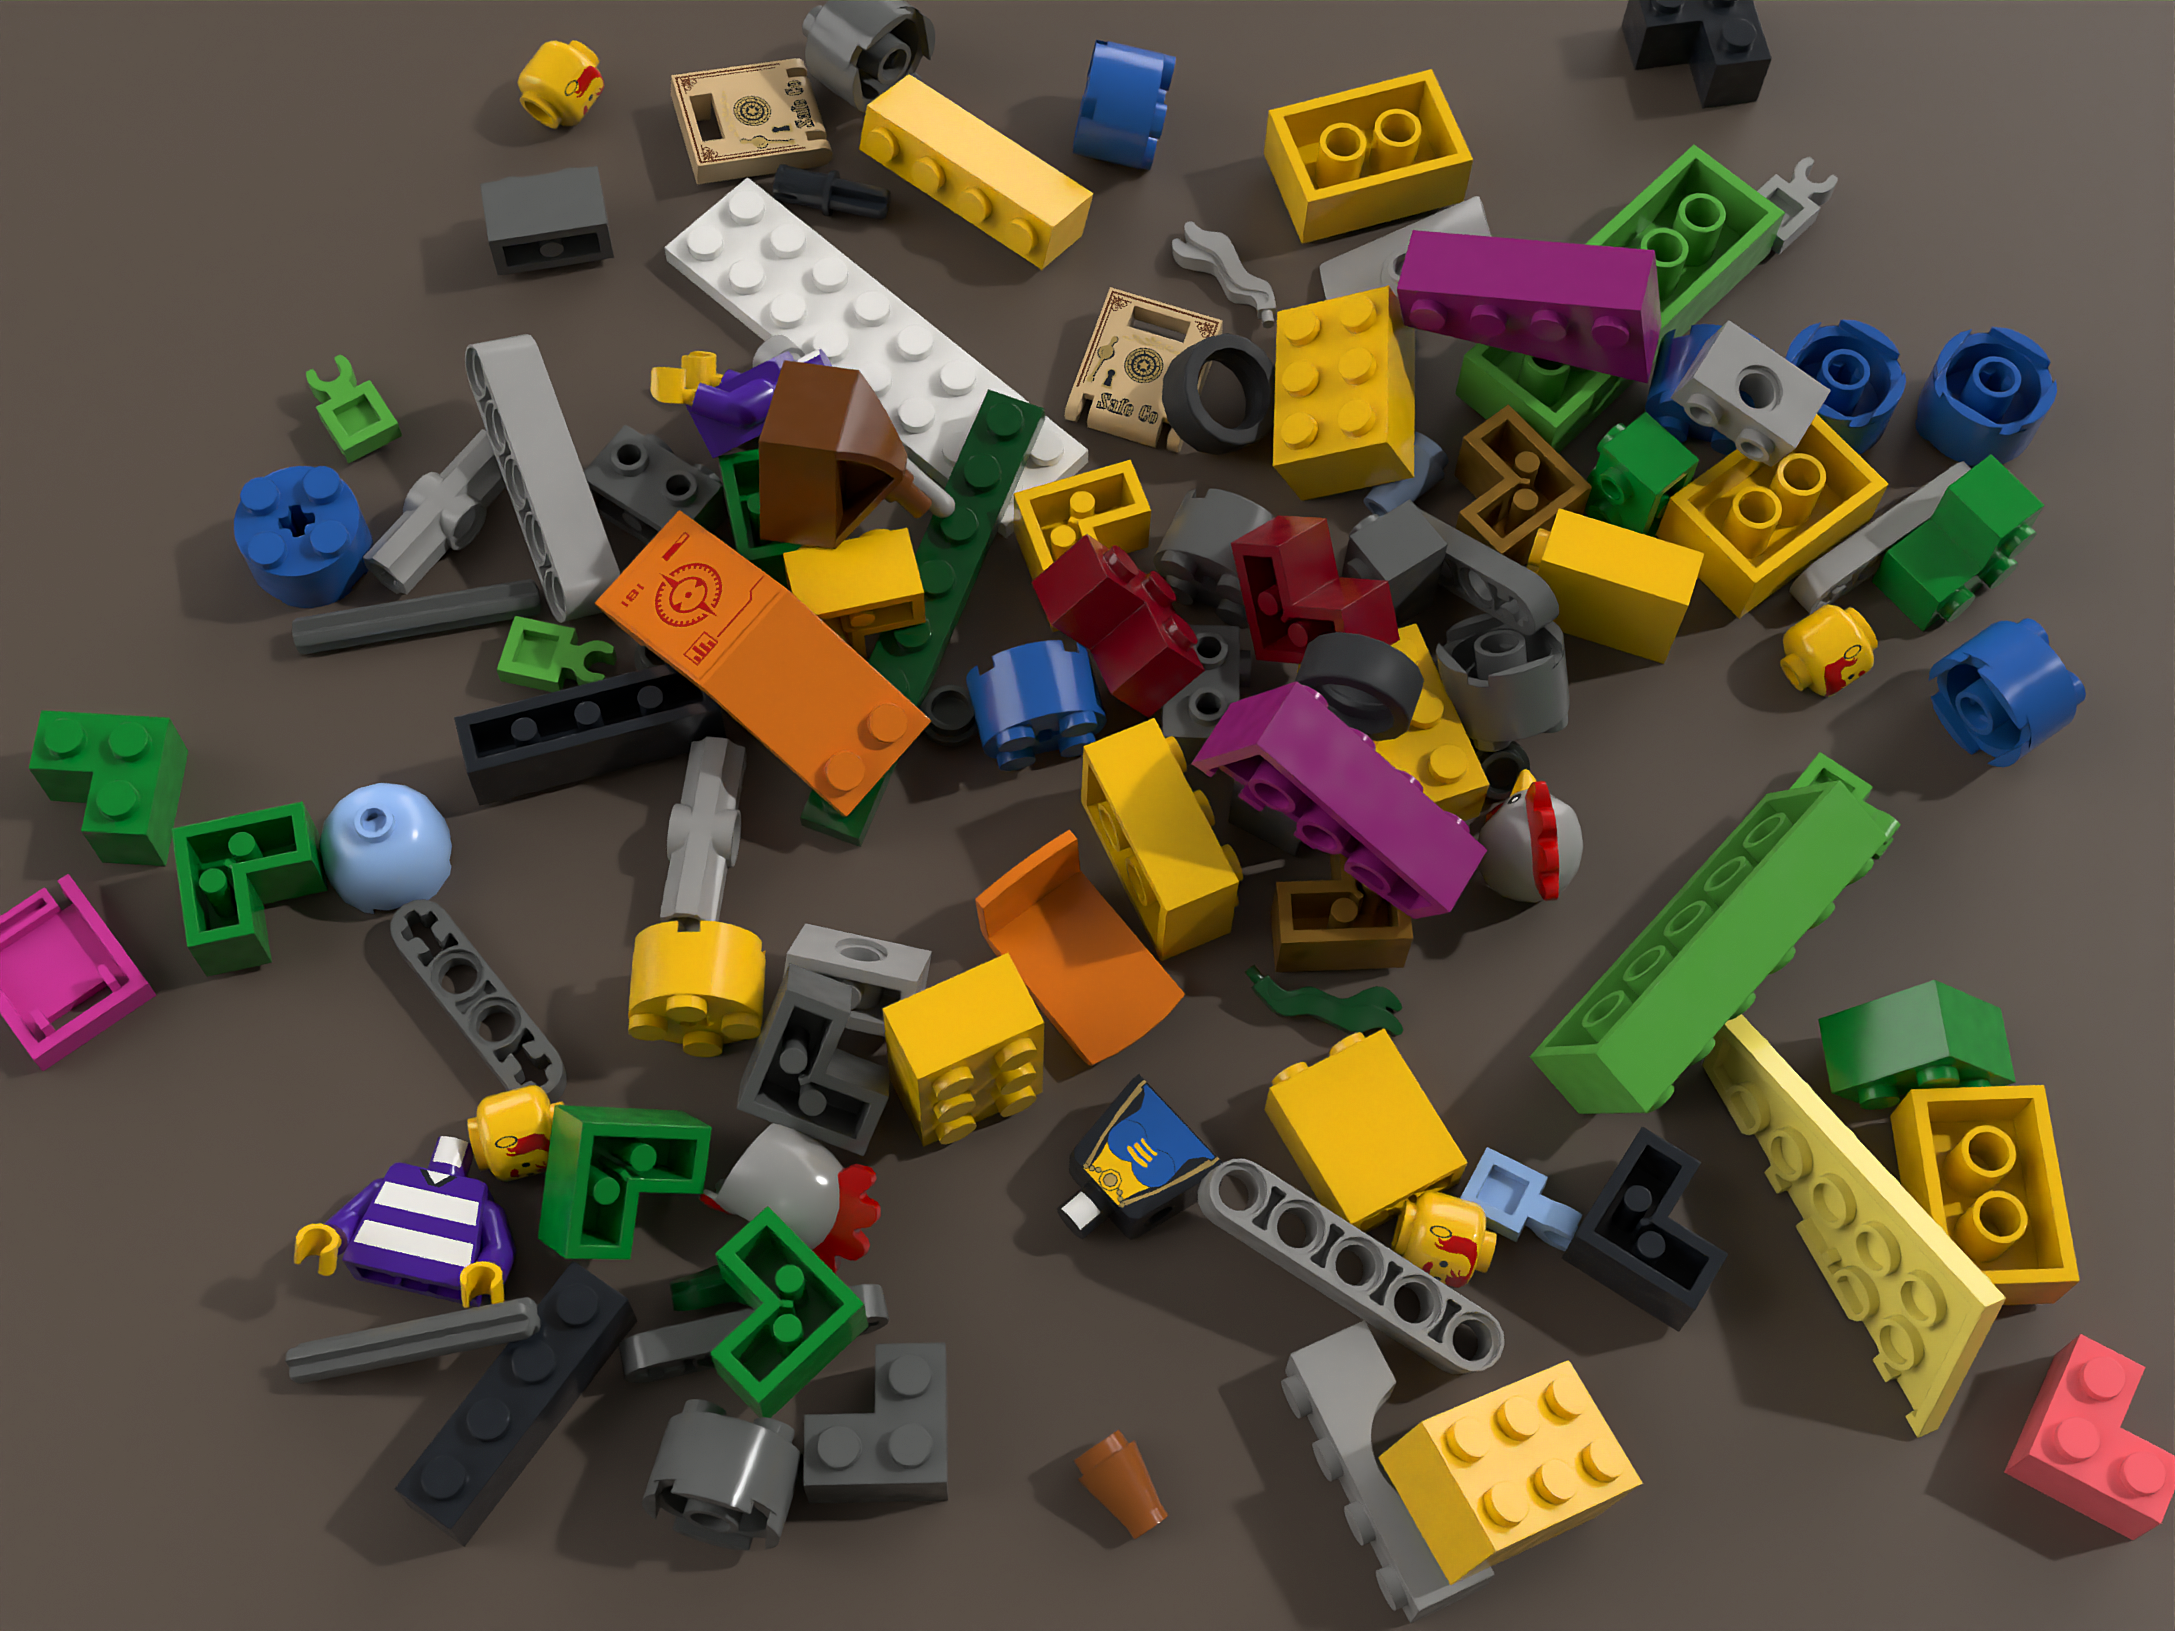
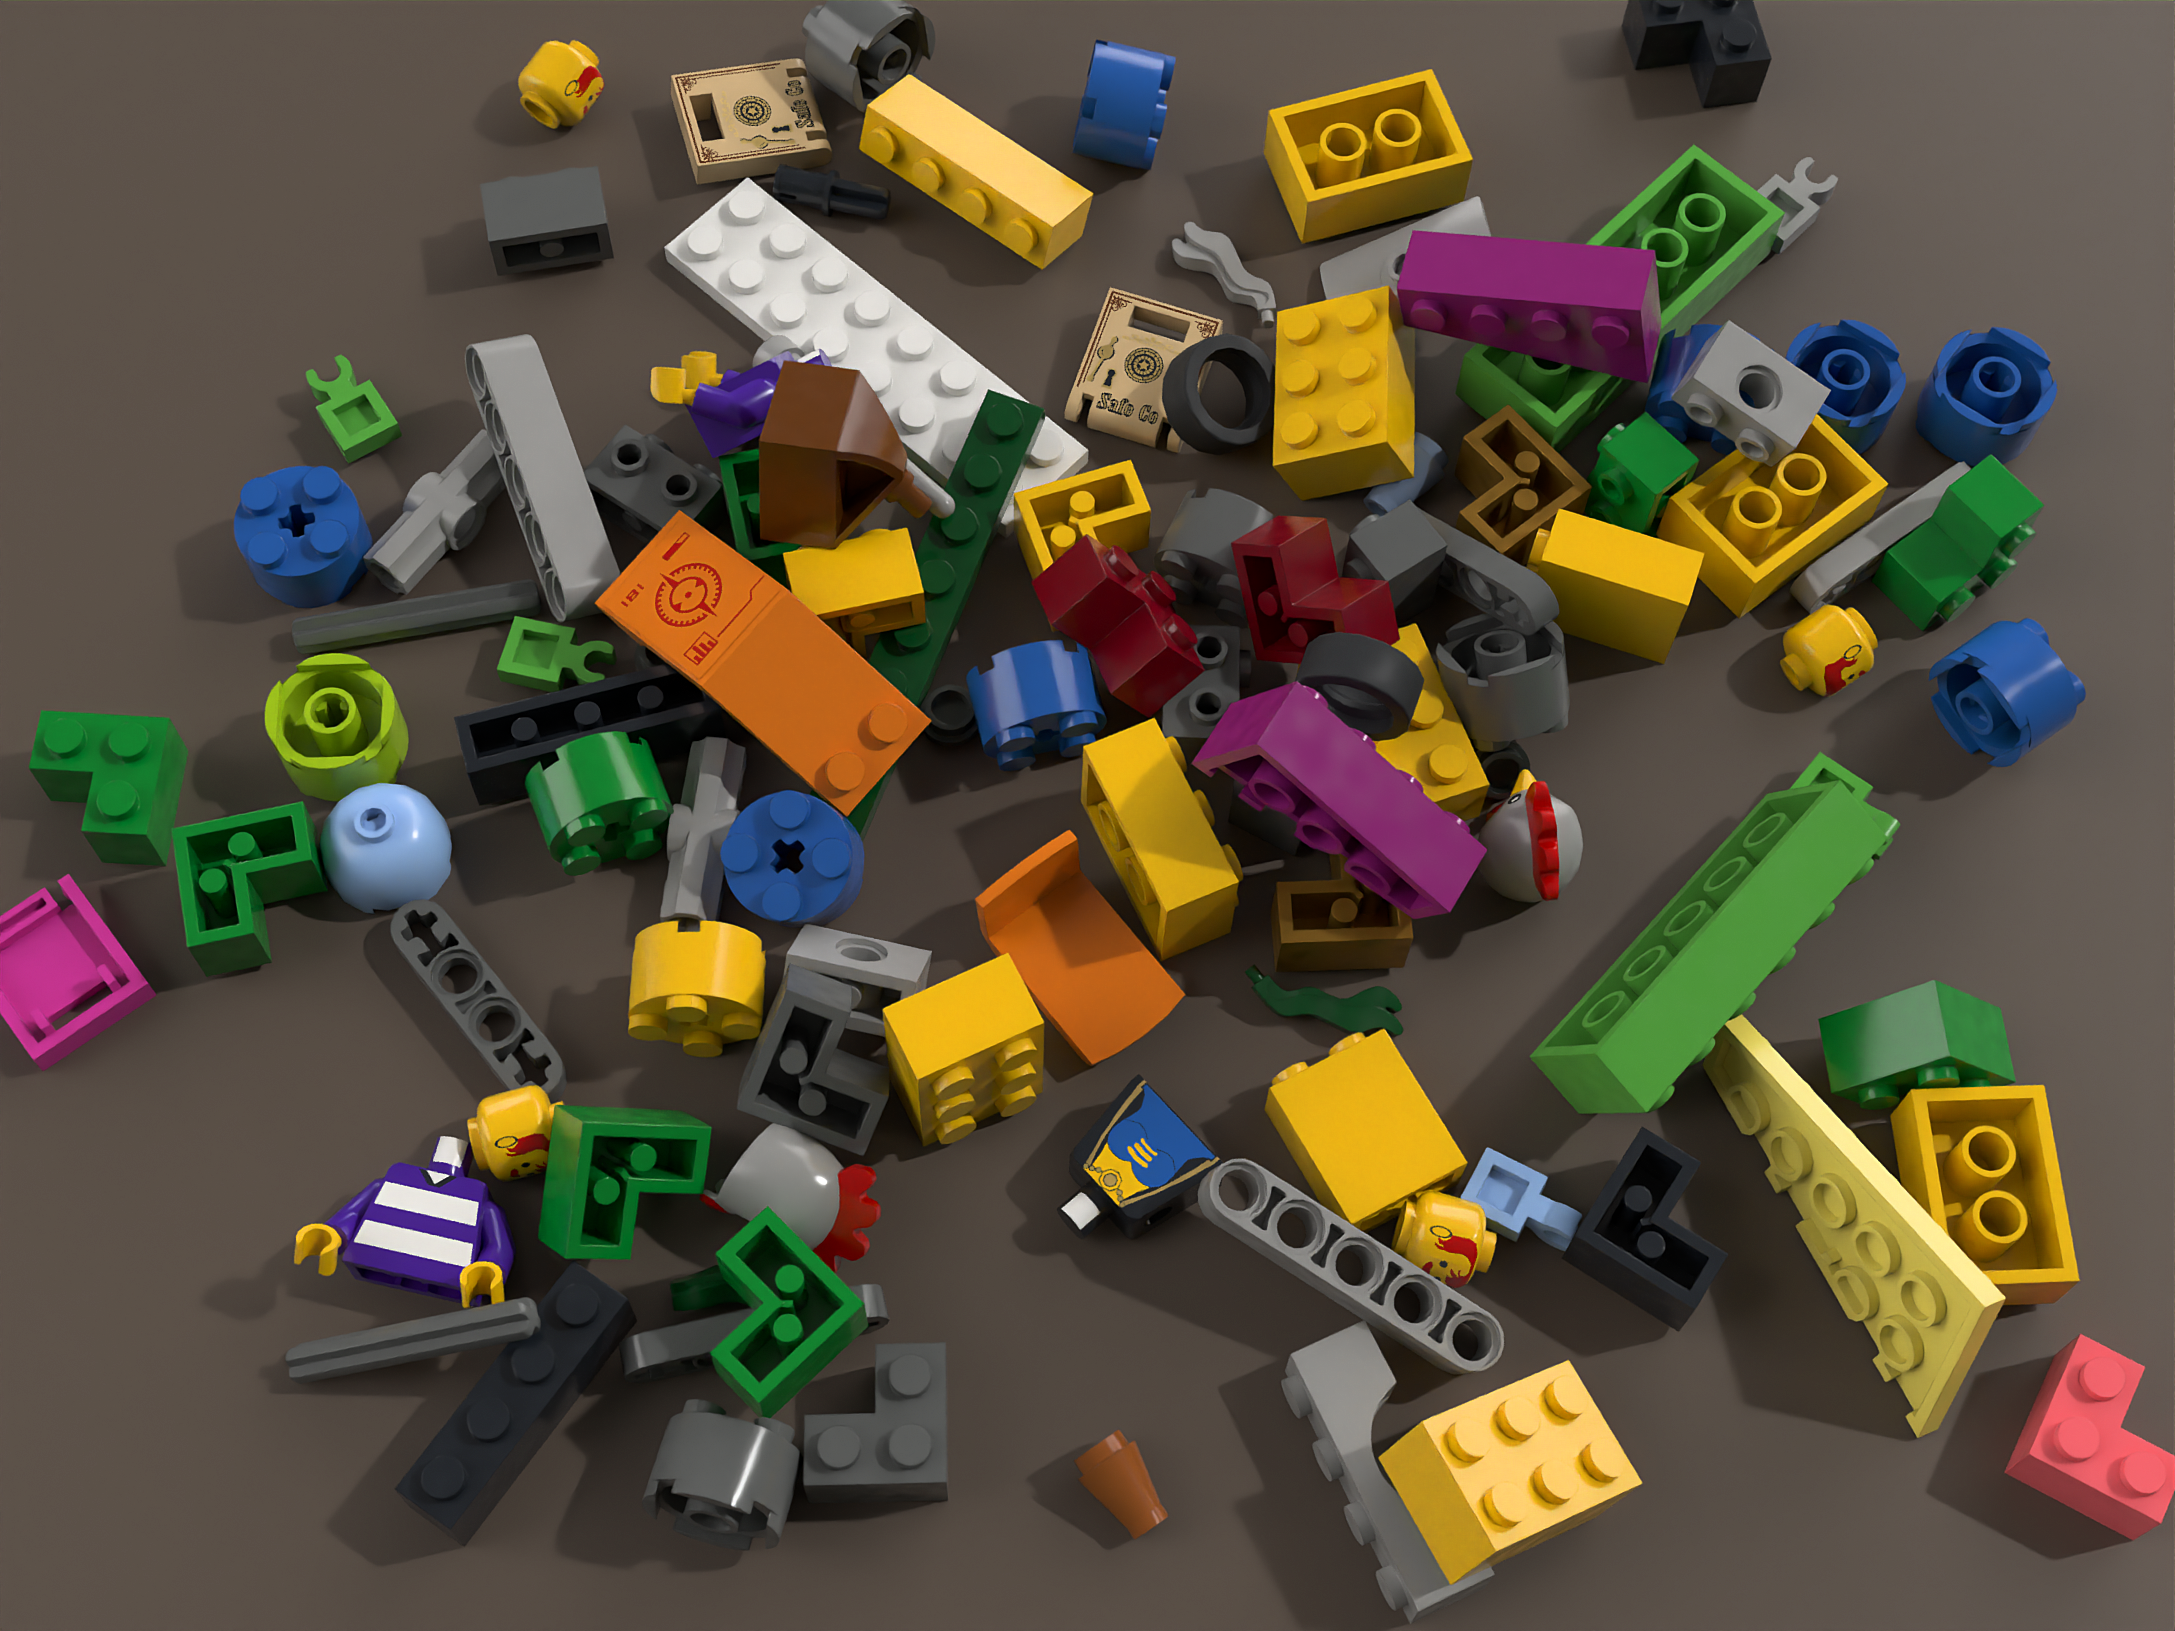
none -> lime brick [265,653,409,801]
none -> green brick [525,731,674,876]
none -> blue brick [720,790,865,928]

